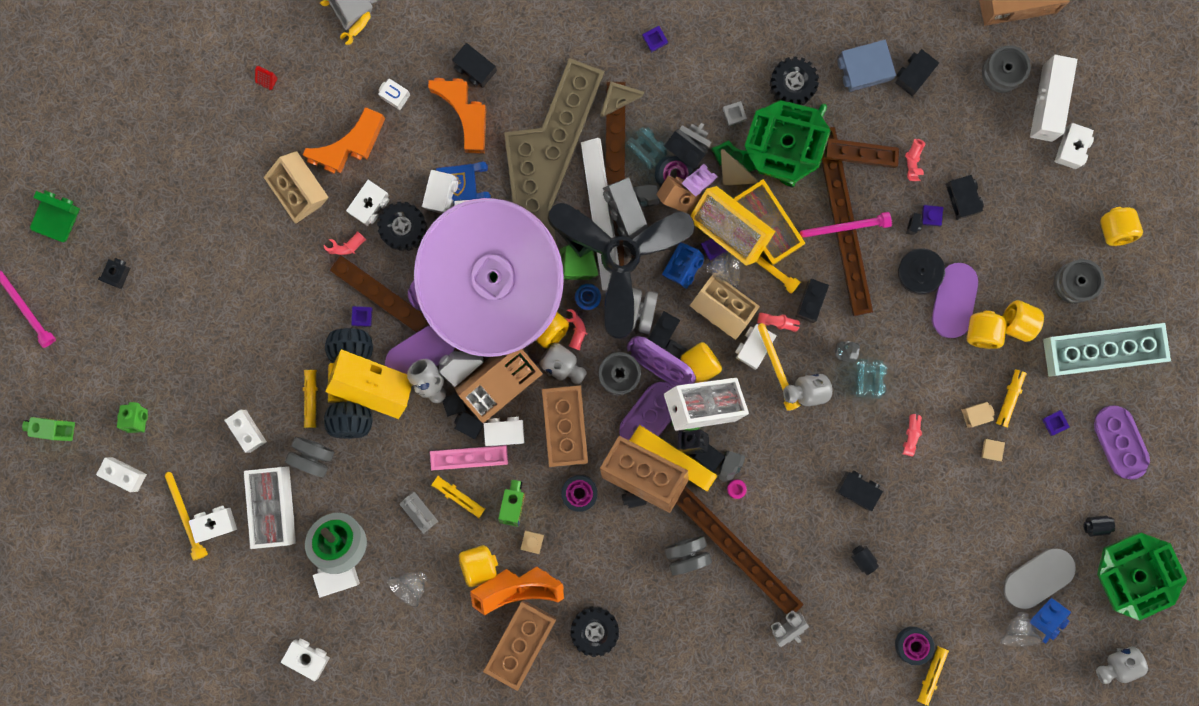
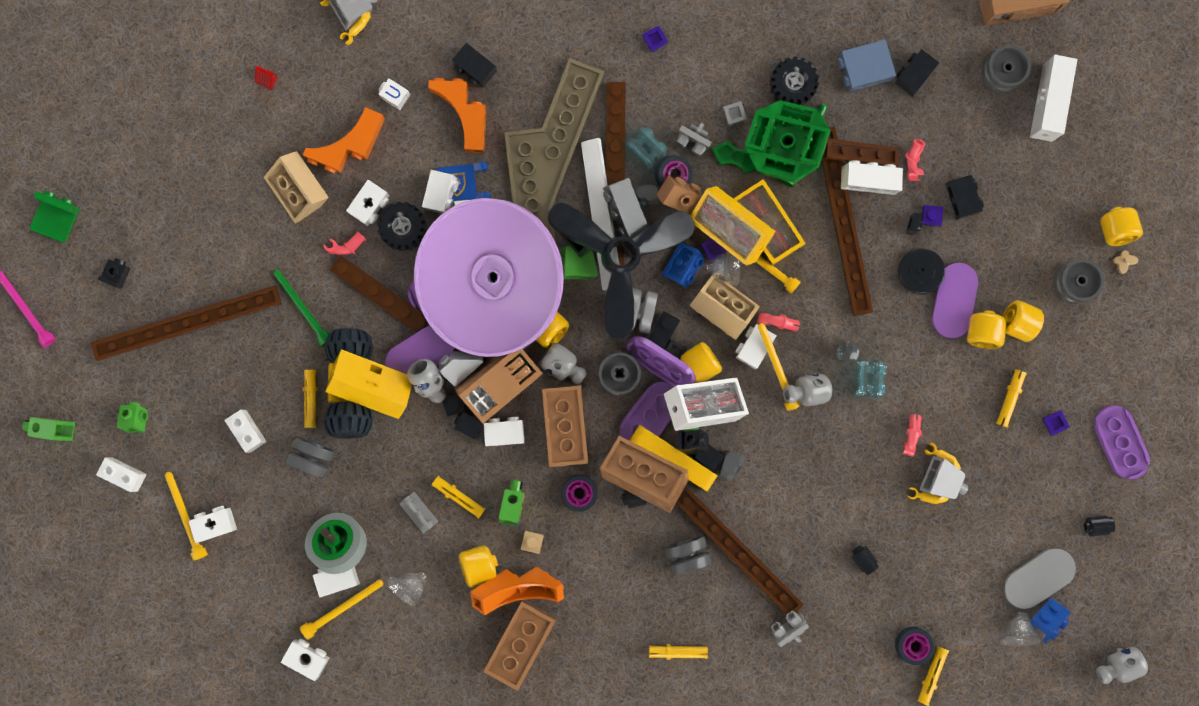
brick [244,466,296,549] -> none
dark purple plate [351,306,373,327] -> none
bright pink tile [430,445,508,470] -> none
coral piece [564,309,588,350] -> none
black wheel [570,606,619,657] -> none
blue cone [575,284,601,310] -> none
dark tan tile [600,82,644,117] -> none
black brick [664,129,708,170] -> none
lavender plate [682,164,718,196] -> none
dark tan tile [721,149,759,185] -> none
dark pink tile [727,479,747,499] -> none
black brick [795,279,829,323] -> none
dark pink piece [799,212,892,238] -> none
black brick [835,470,883,511] -> none
tan brick [961,402,994,428] -> none
tan tile [981,439,1005,462] -> none
light aqua brick [1043,323,1171,377] -> none
white brick [1054,123,1094,169] -> none
green piece [1097,532,1187,621] -> none
none -> reddish brown plate [91,286,282,361]
none -> green piece [273,269,330,347]
none -> yellow piece [300,580,383,640]
none -> yellow pin [649,644,708,660]
none -> white brick [841,160,903,195]
none -> torso [907,443,968,504]
none -> tan piece [1113,250,1138,274]

